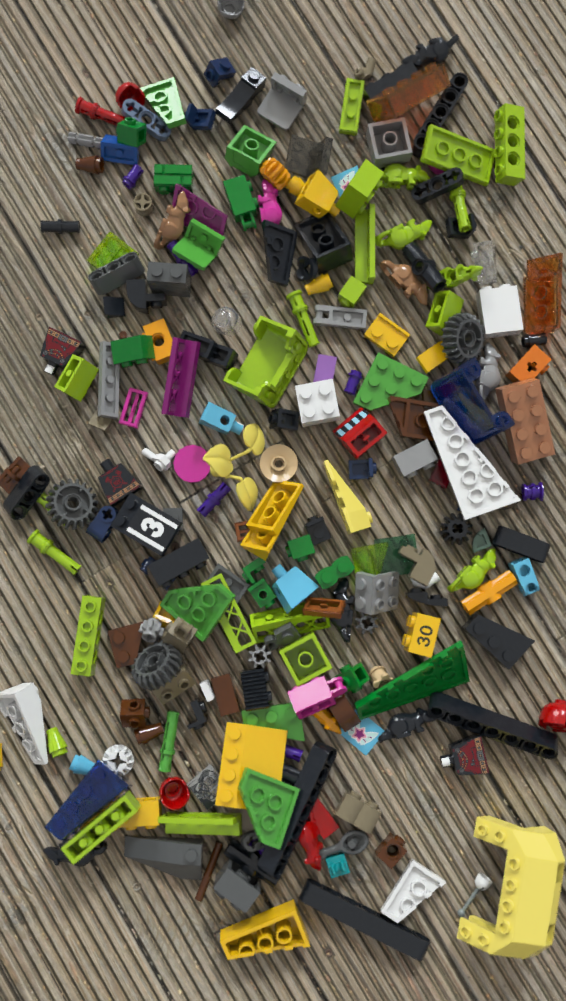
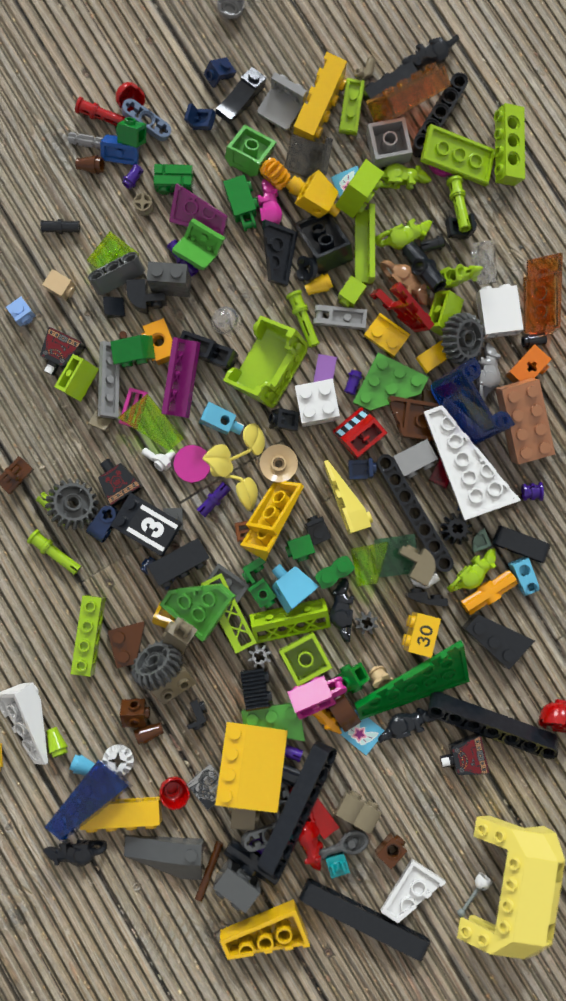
black beam [3,465,50,520] -> none
lime brick [61,790,141,865] -> none
light grey gear [139,618,164,642] -> none
wing [140,77,187,129] -> none
medium nougat animal [154,191,190,250] -> none
bright green pin [158,711,180,772] -> none
lime fence [158,812,242,836] -> none
white tile [200,679,215,702] -> none
reddish brown tile [211,673,240,717] -> none
bright green plate [238,768,300,850] -> none
dark grey plate [264,622,301,651] -> none
dark orange tile [302,597,346,619] -> none
light grey bracket [355,571,399,615] -> none
black beam [411,167,465,204] -> none
none -> light blue bracket [6,297,36,327]
none -> tan brick [42,269,75,301]
none -> clear neon green wing [118,394,184,451]
none -> yellow wedge [293,52,347,144]
none -> red wing [370,282,434,332]
none -> black beam [376,454,454,572]
none -> black pin [420,235,445,253]

